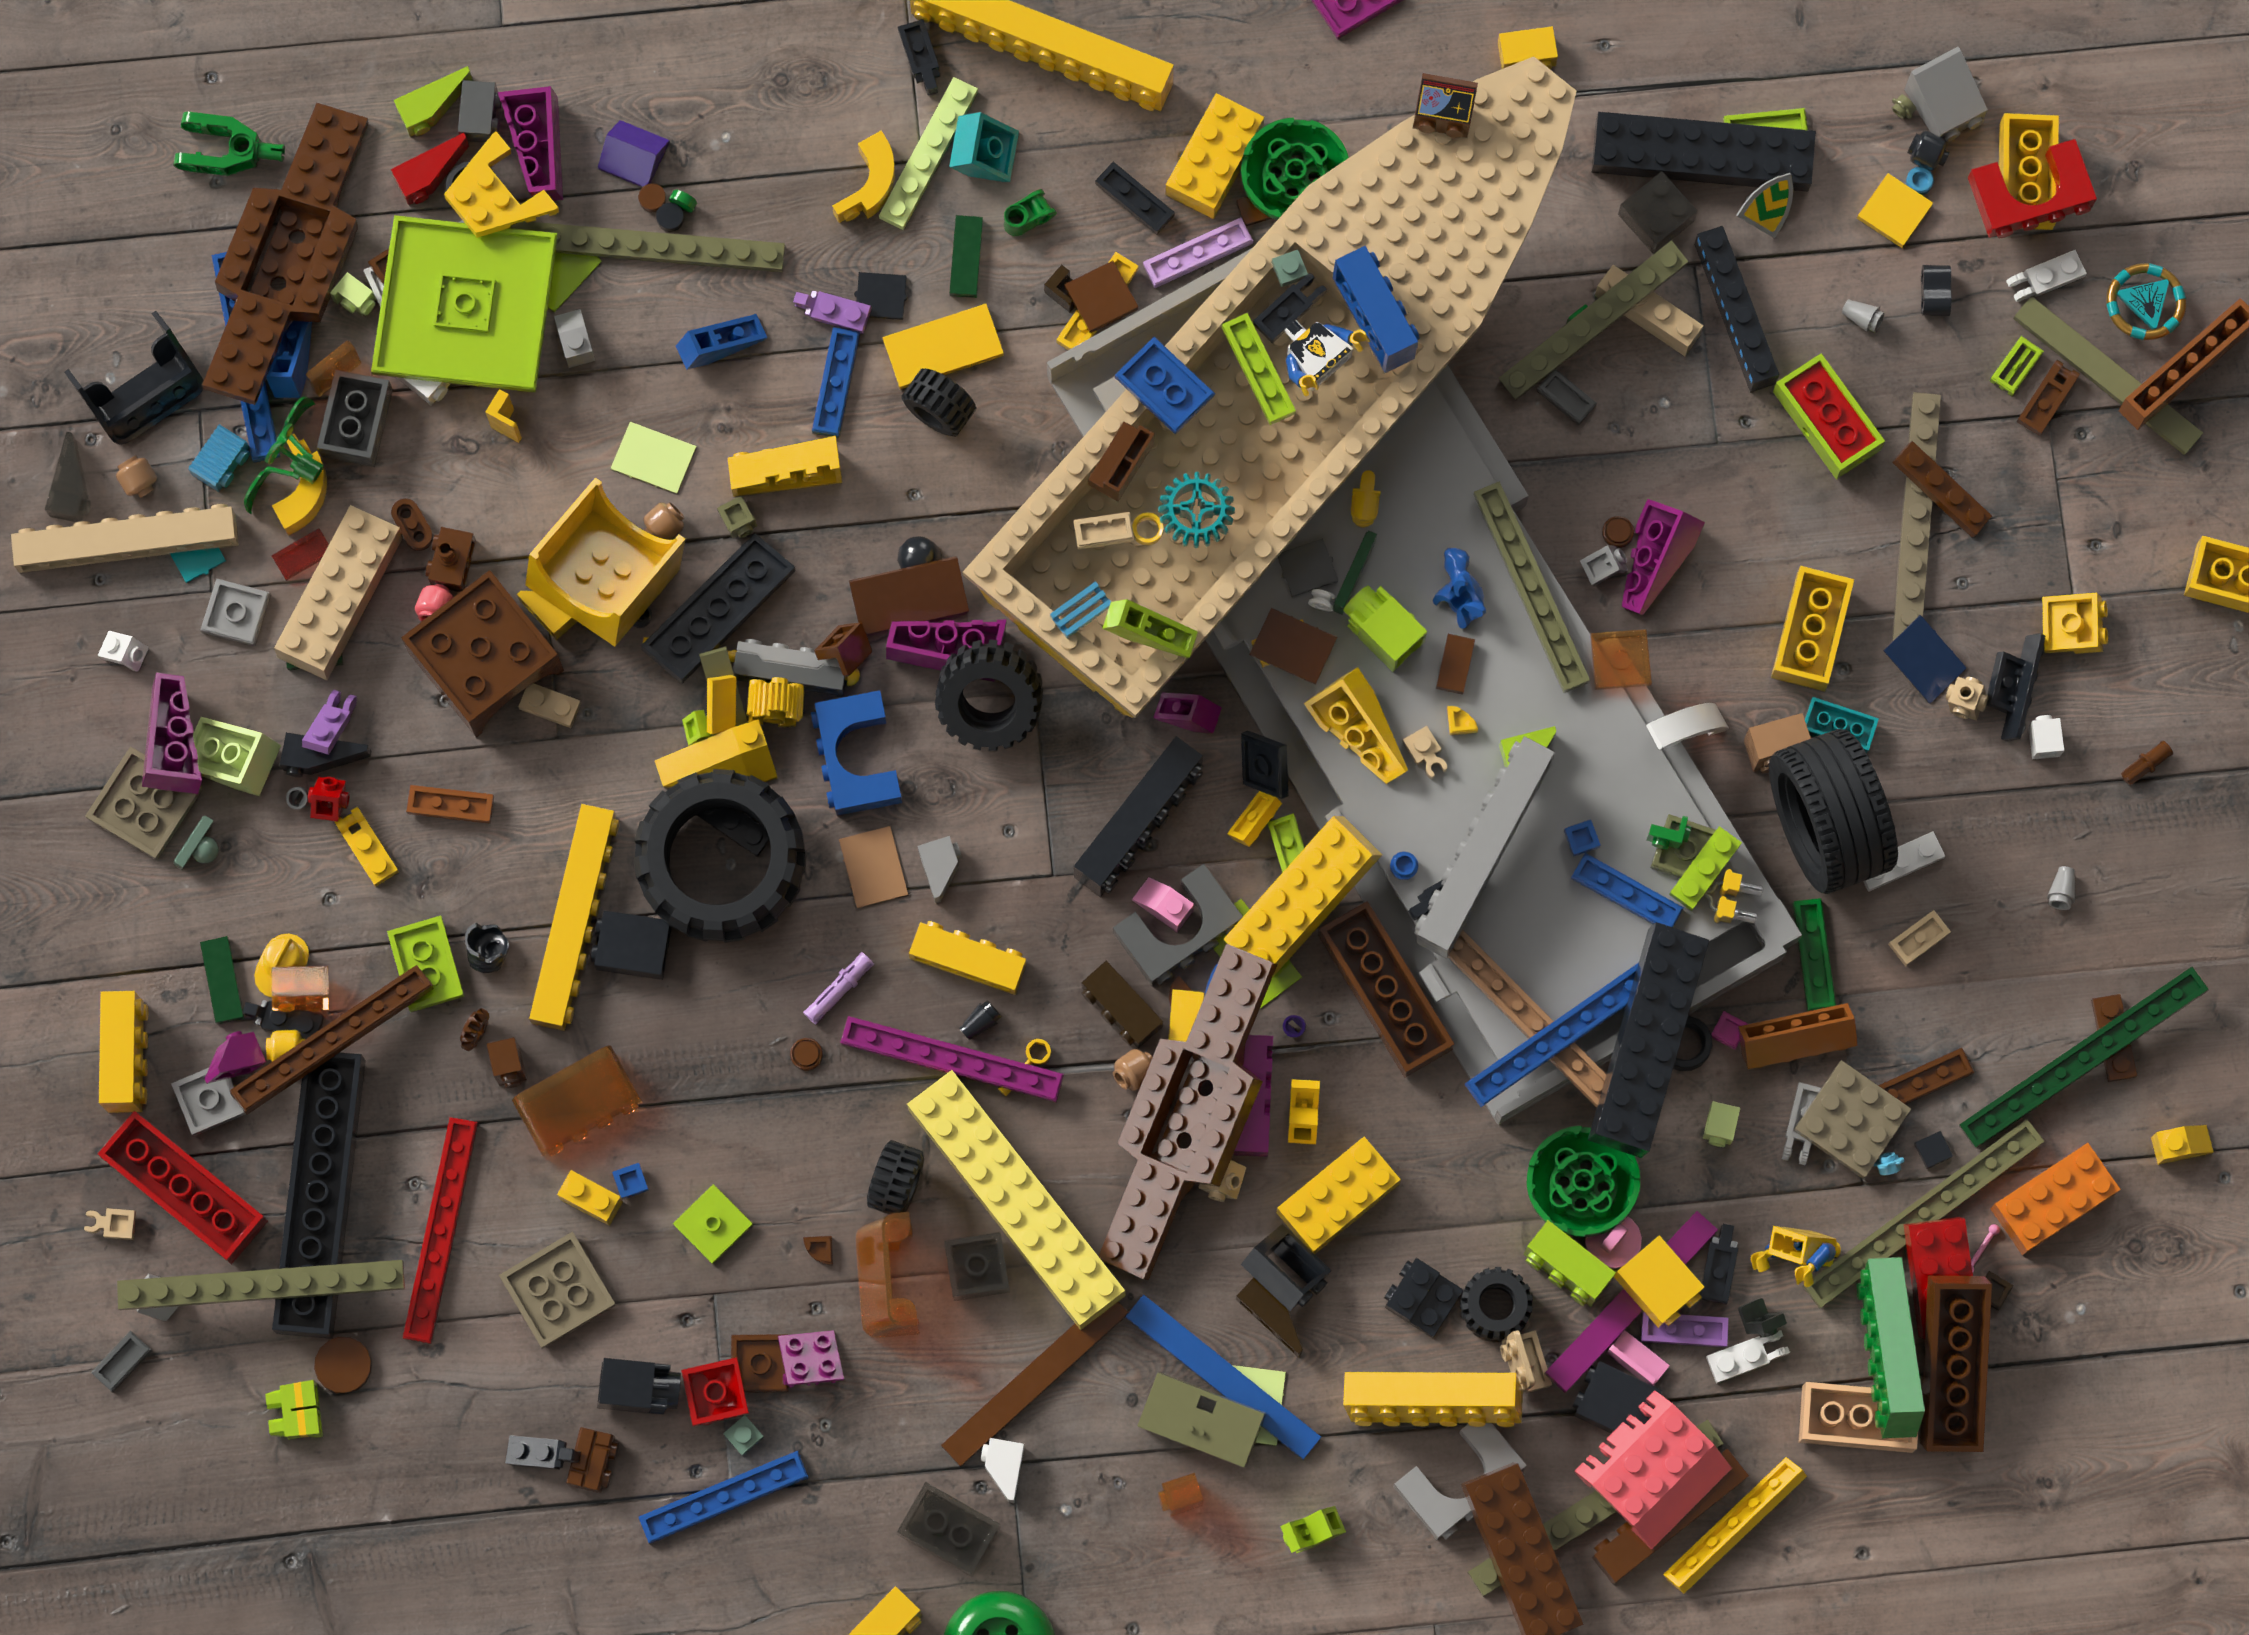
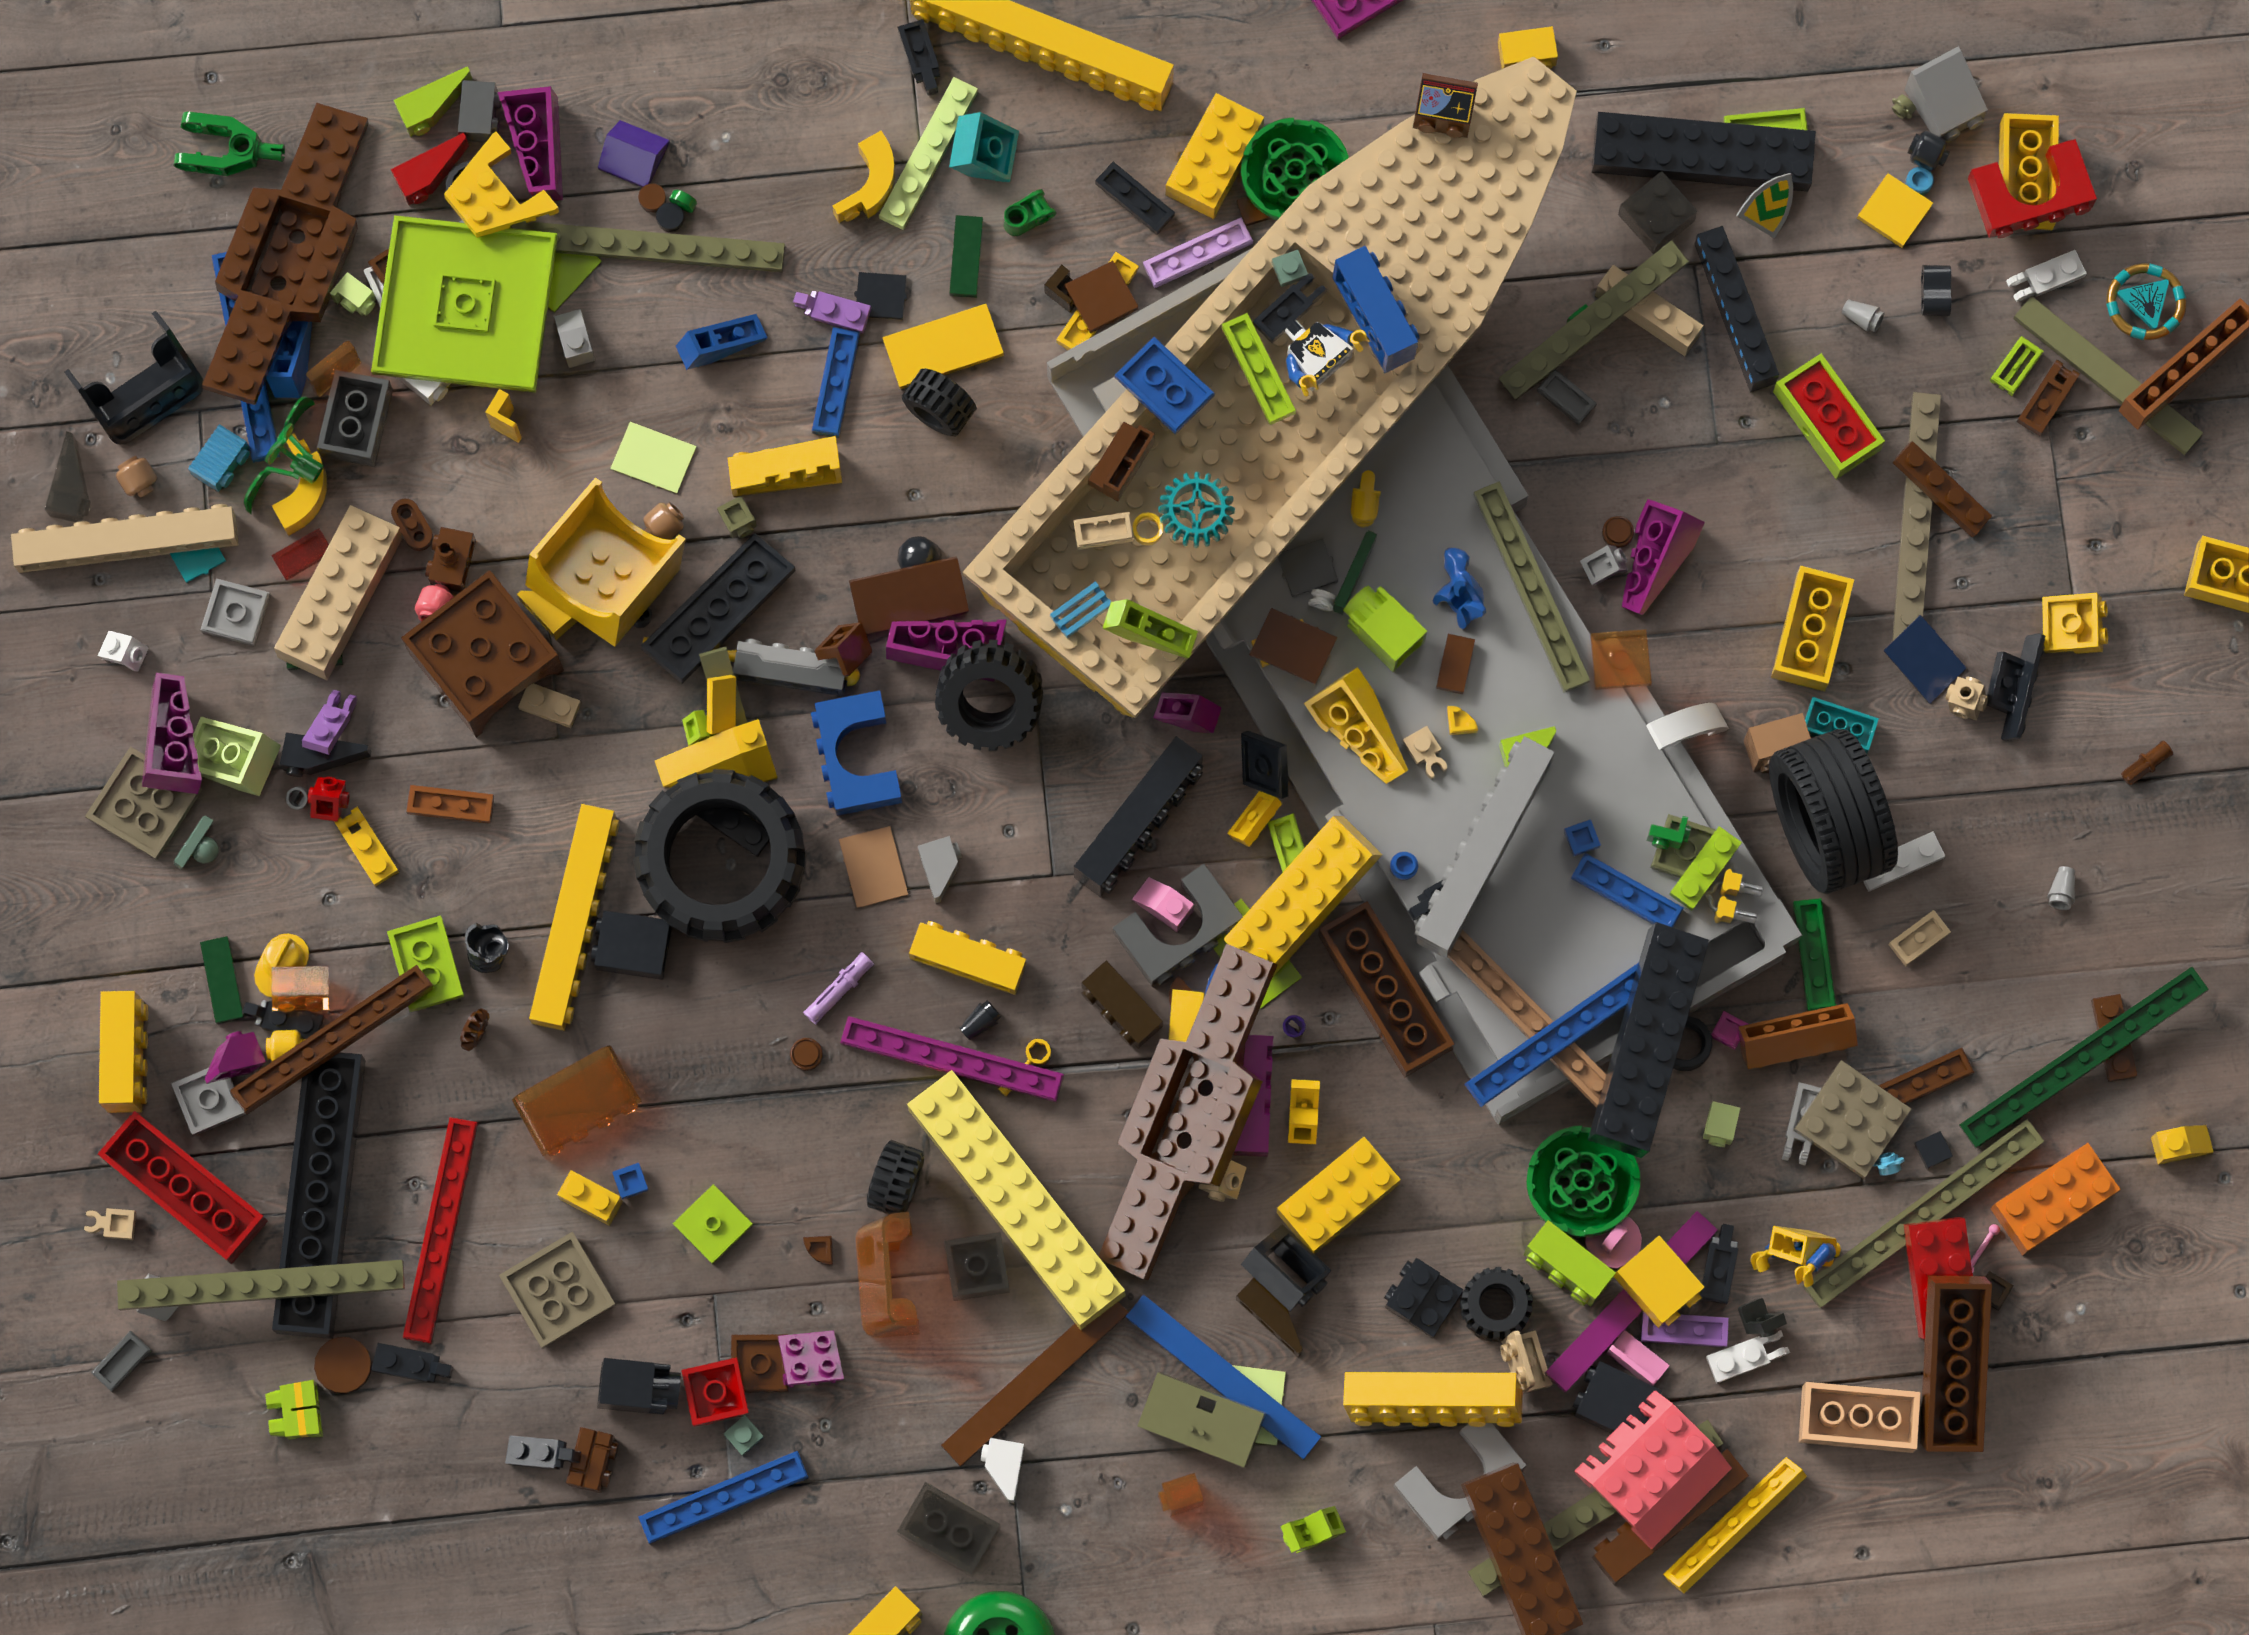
reddish brown brick [487,1037,527,1088] -> none
yellow brick [747,677,804,727] -> none
medium nougat head [1113,1049,1153,1091] -> none
brick [1857,1257,1925,1439] -> none
white brick [2028,715,2064,759] -> none
none -> black hinge [371,1343,453,1383]

